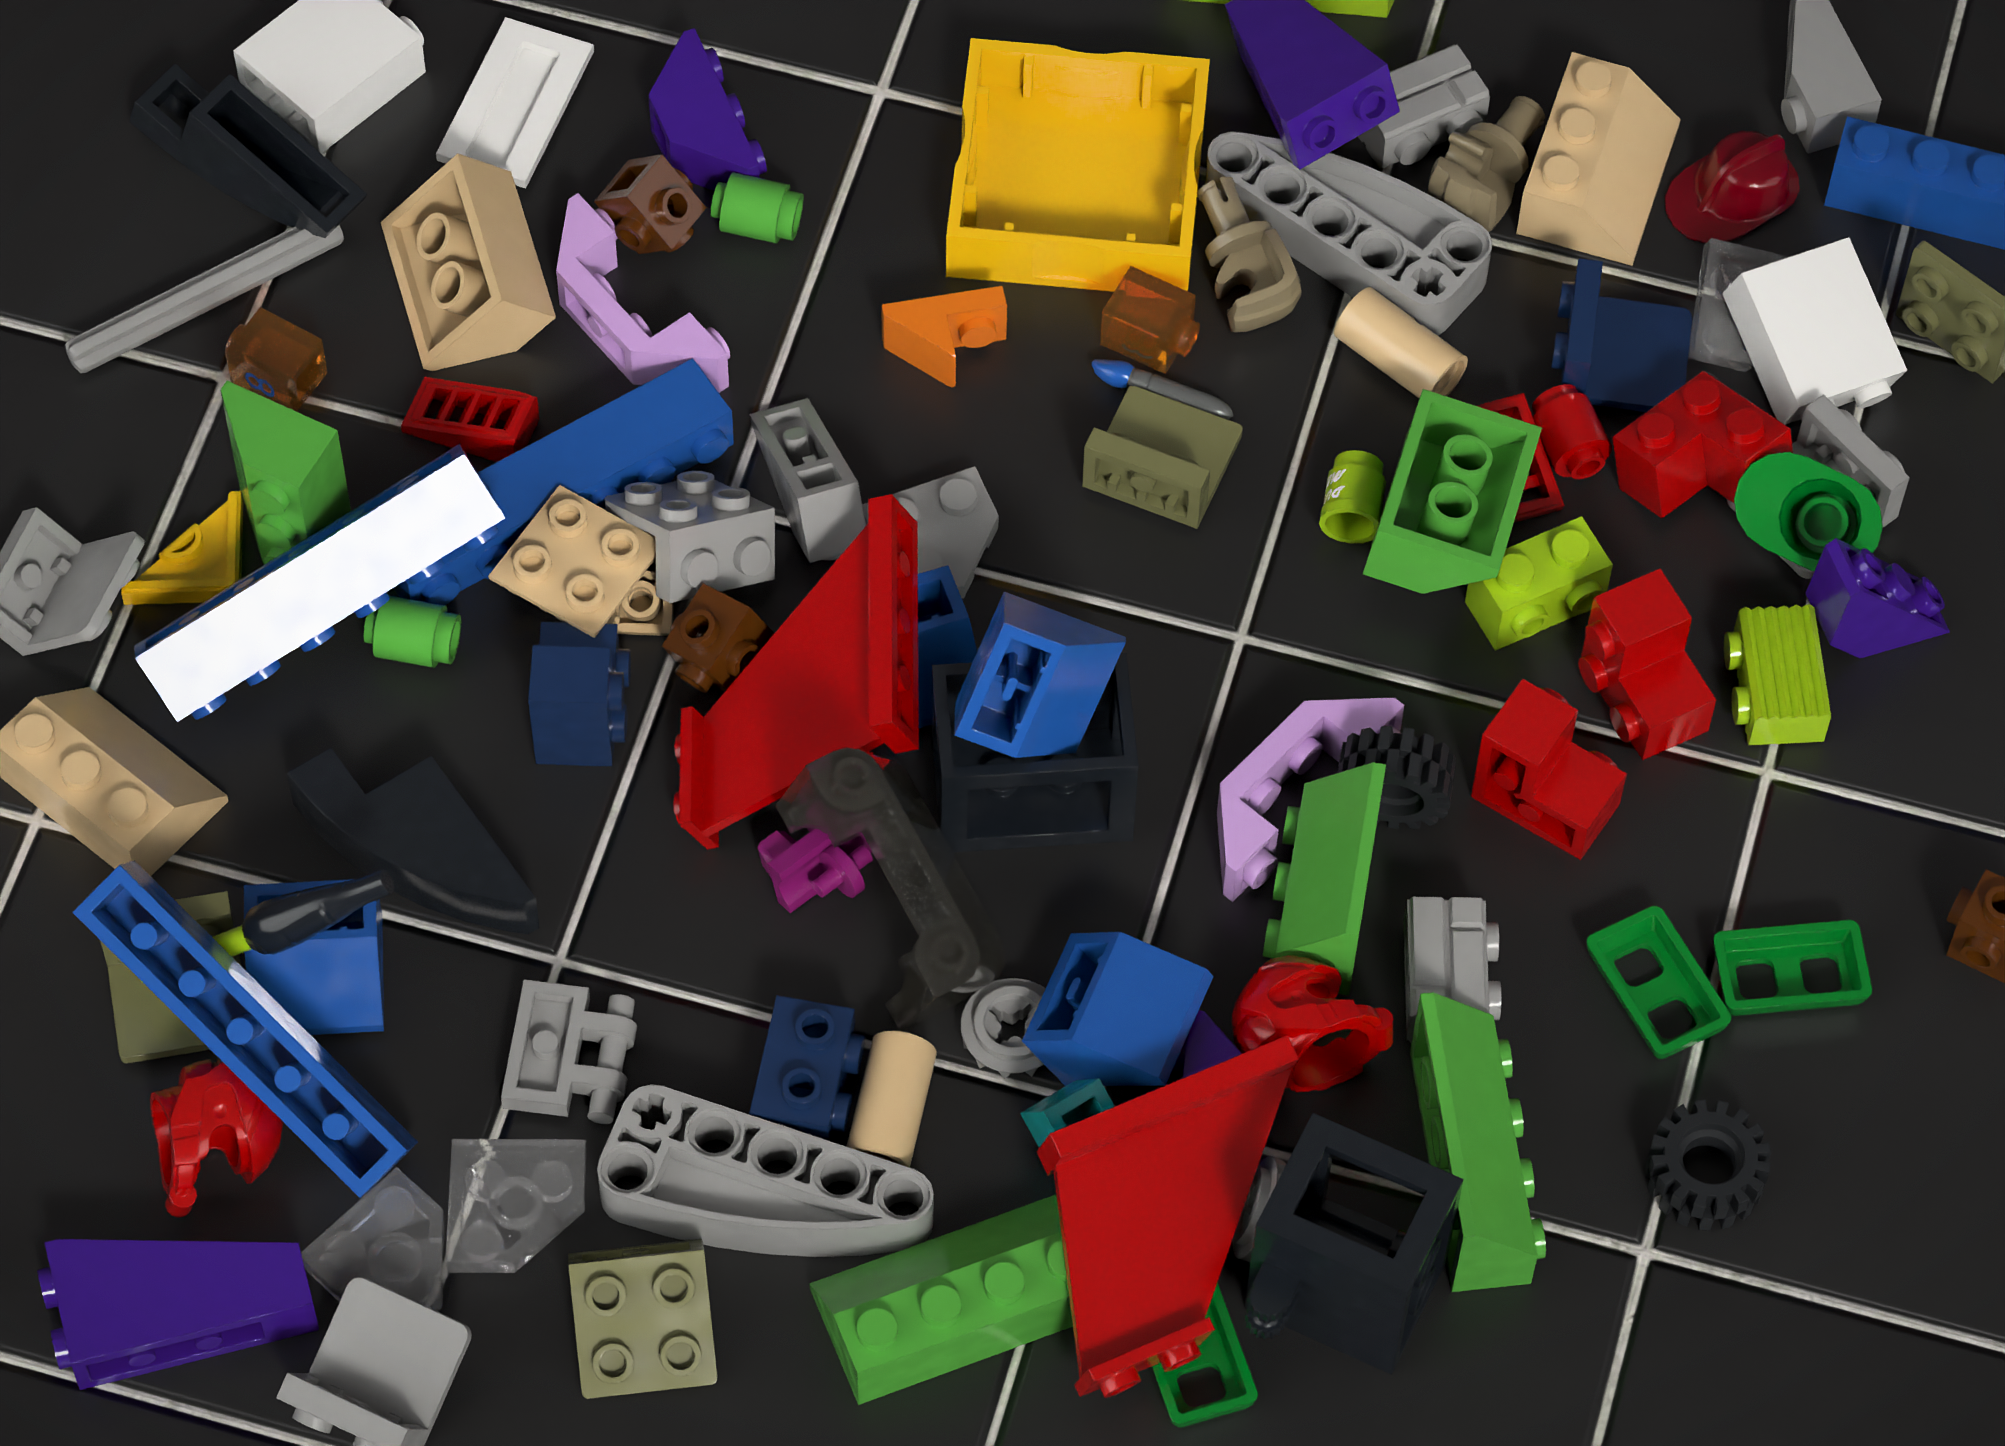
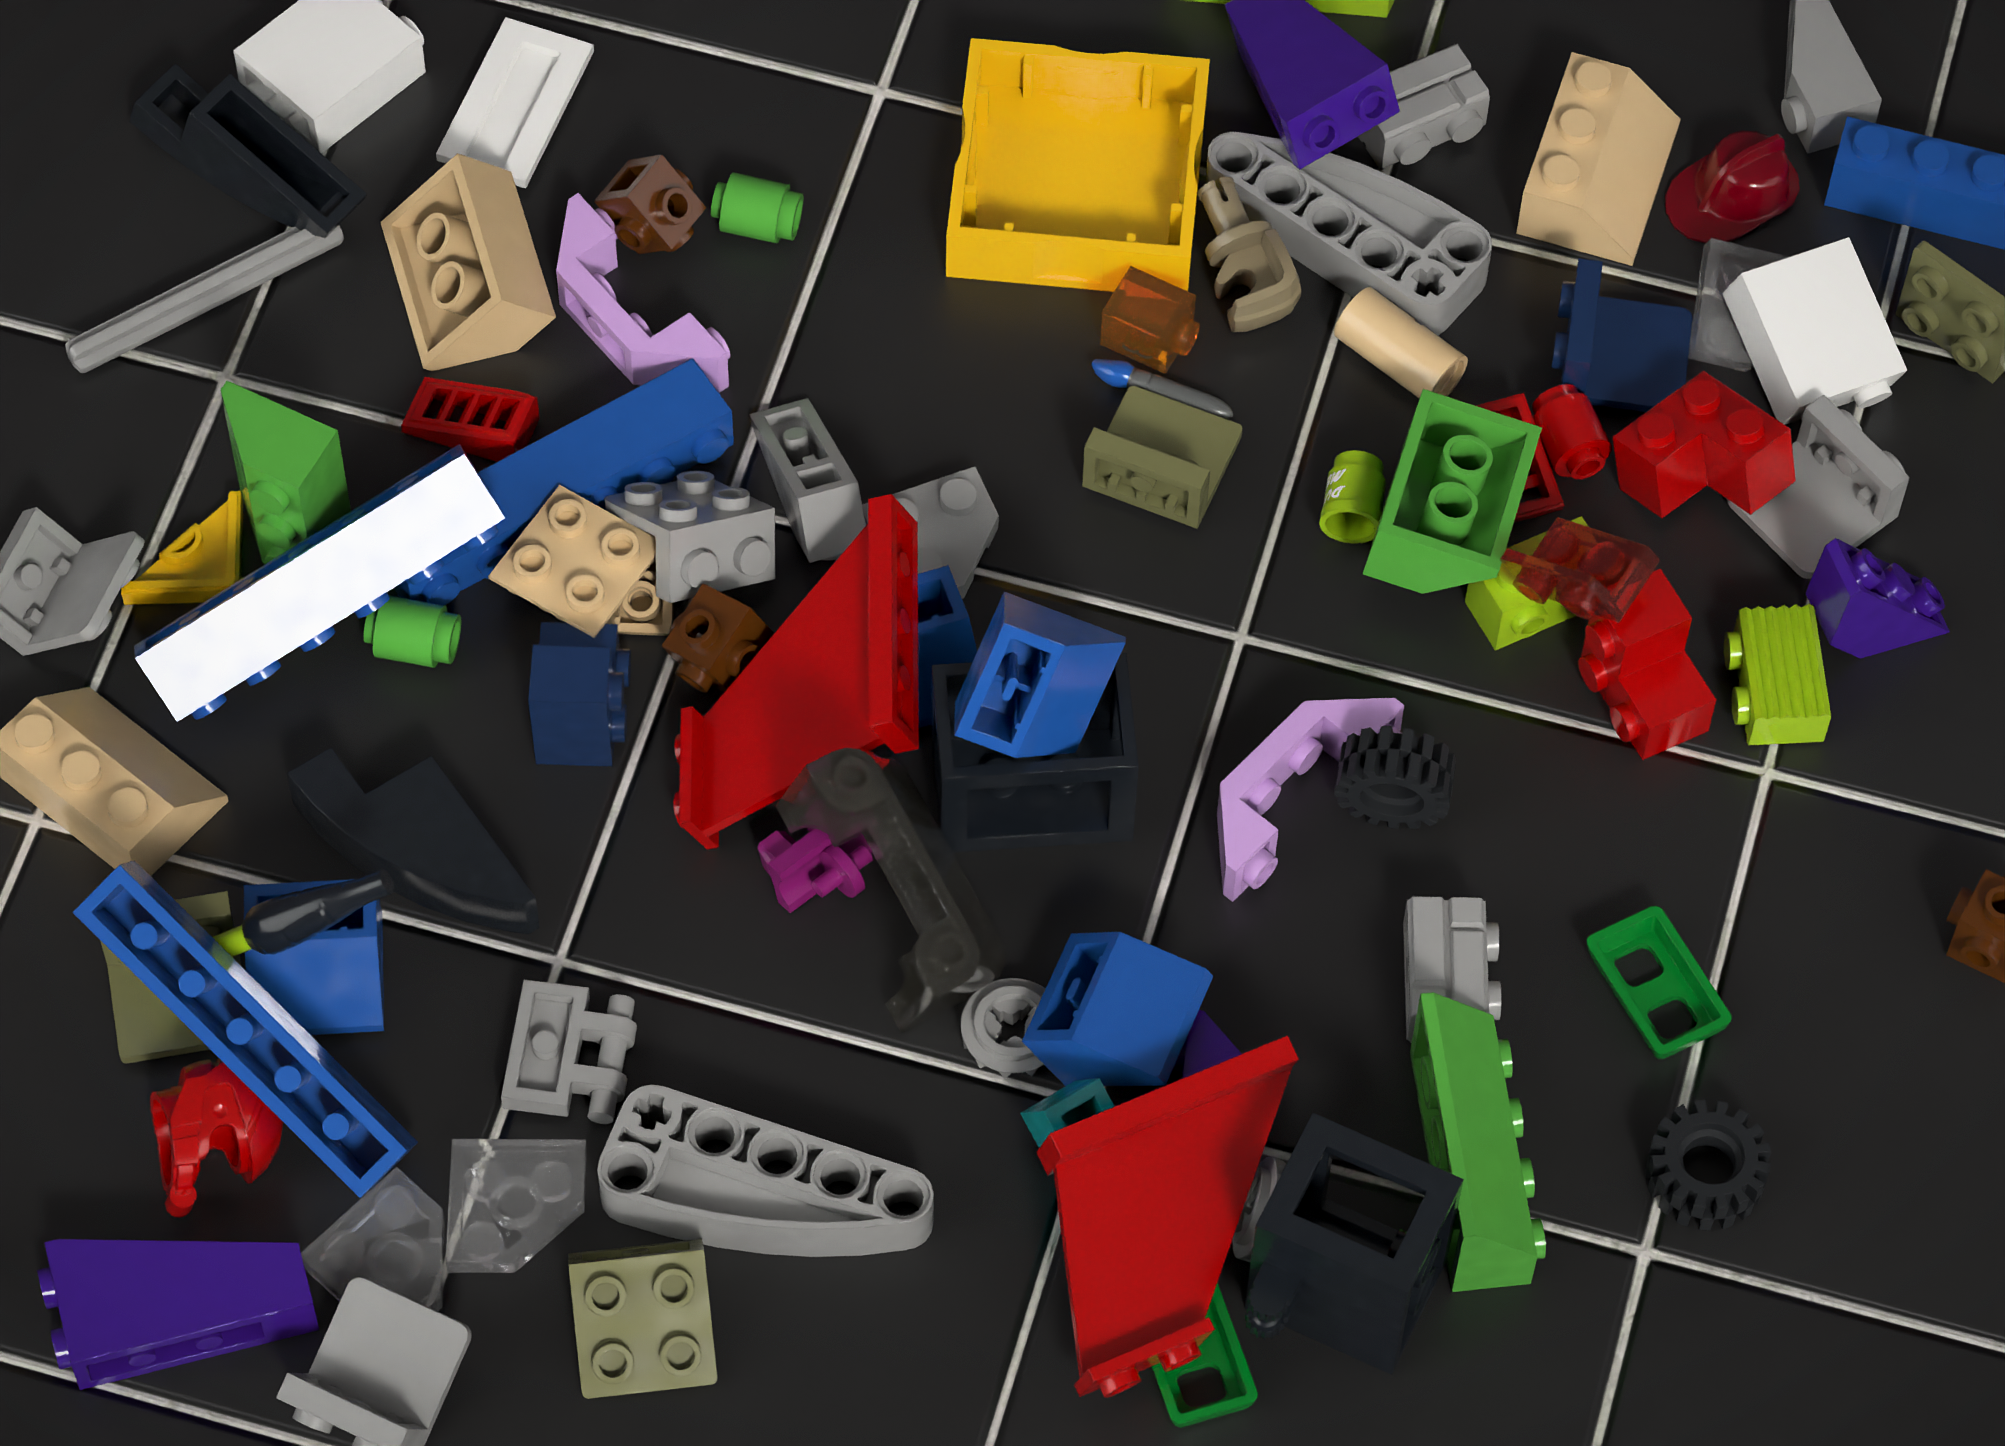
clear orange brick [225,307,327,412] -> none
dark purple slope [648,28,767,191] -> none
dark blue brick [749,995,865,1142] -> none
bright green slope [810,1195,1073,1405] -> none
tan pin [846,1031,937,1167] -> none
orange slope [882,286,1007,387] -> none
red helmet [1231,955,1393,1092] -> none
bright green slope [1263,762,1386,996] -> none
dark tan piece [1427,96,1545,232] -> none
red brick [1471,679,1627,860] -> none
green piece [1714,920,1872,1016] -> none
green piece [1734,452,1883,571] -> none
none -> clear red bracket [1500,517,1660,622]

